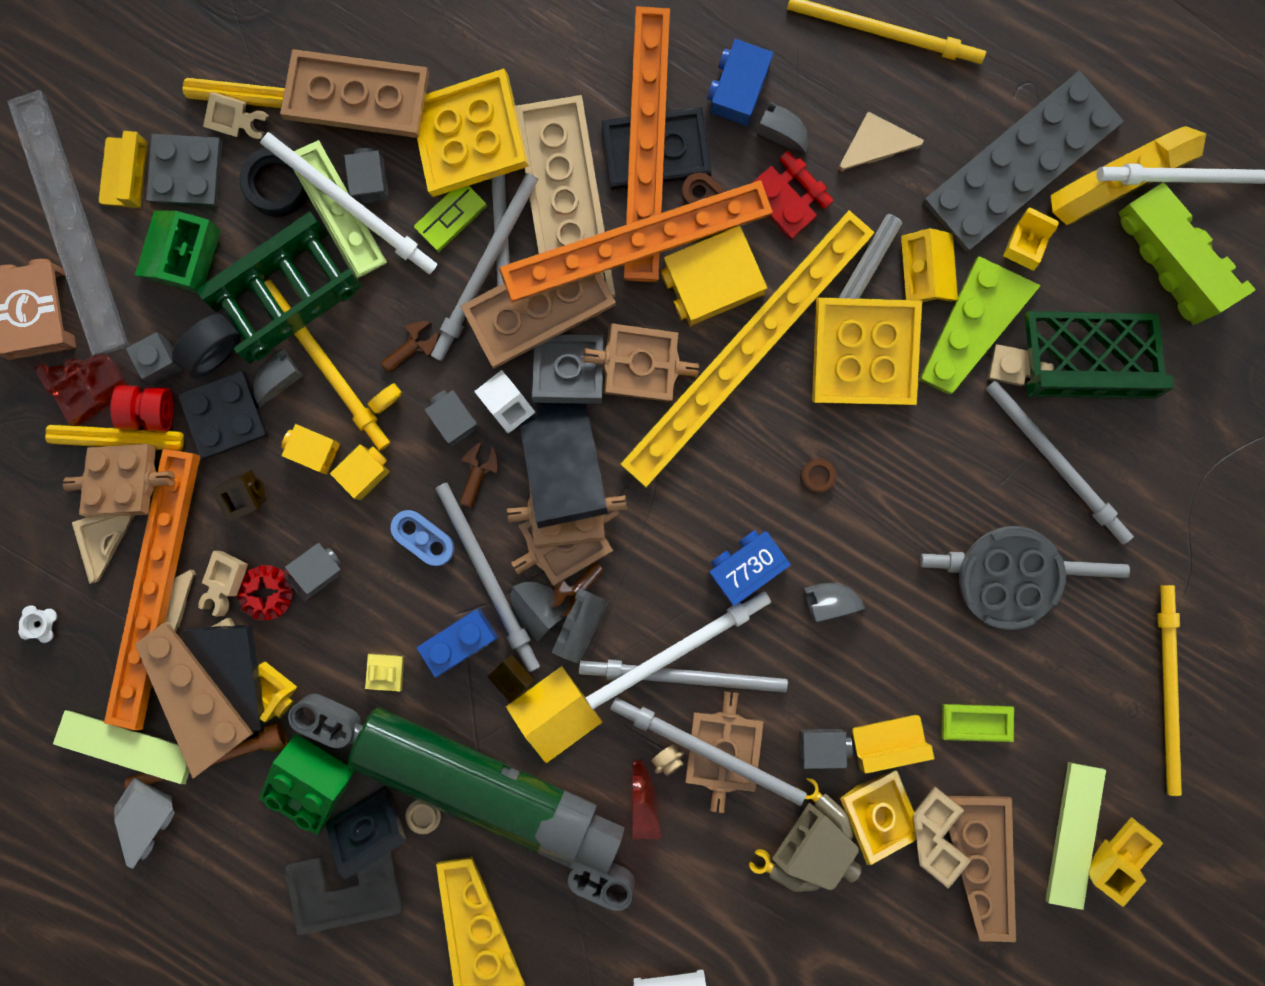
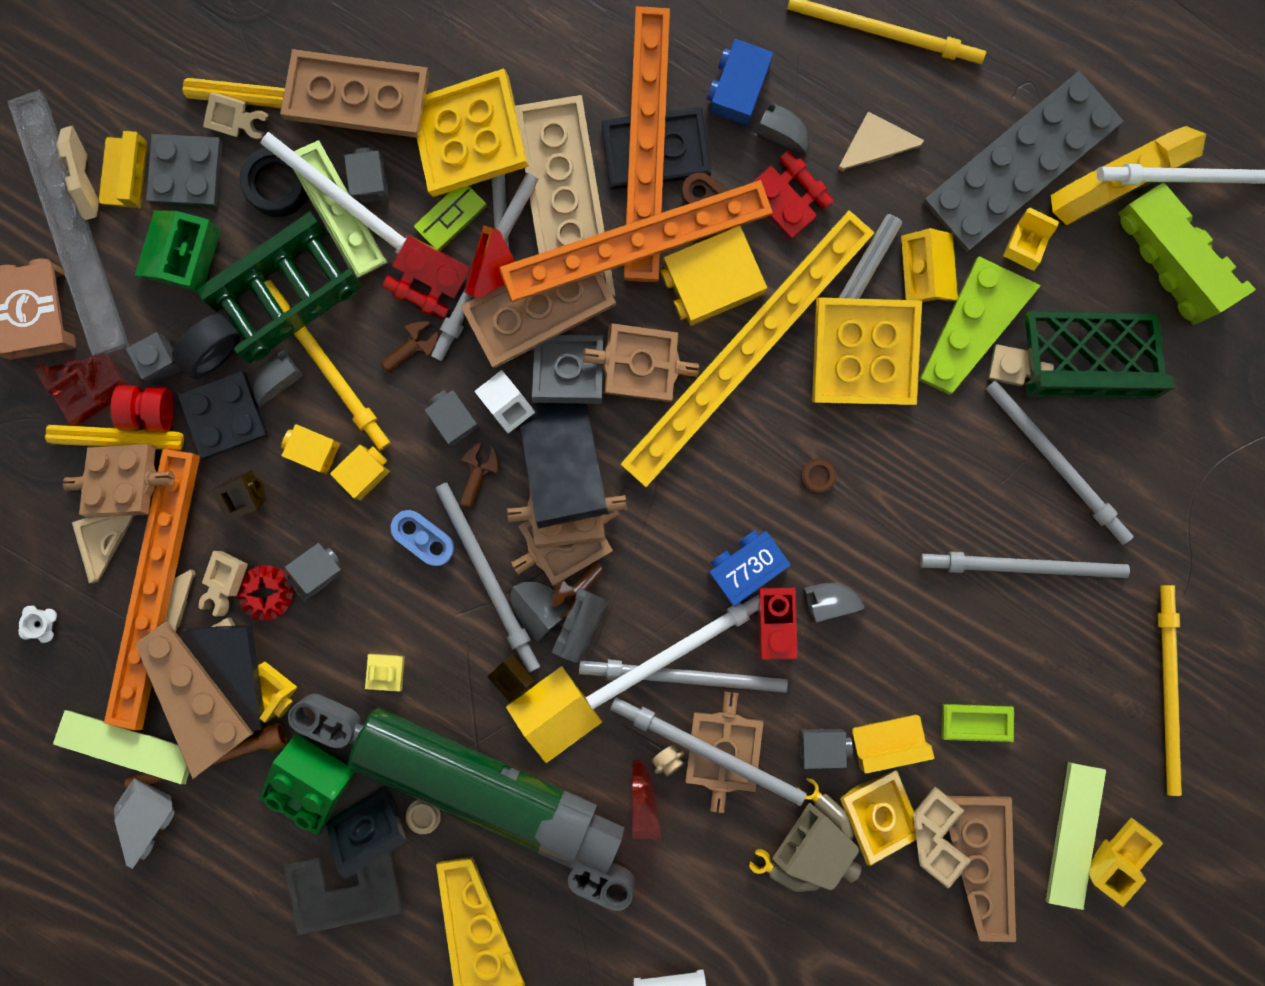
yellow tile [368,383,402,414] -> none
blue brick [416,609,499,677] -> none
dark grey tile [959,526,1066,630] -> none
none -> tan tile [56,126,99,220]
none -> red plate [381,234,470,319]
none -> red slope [464,225,515,298]
none -> red slope [758,588,797,659]

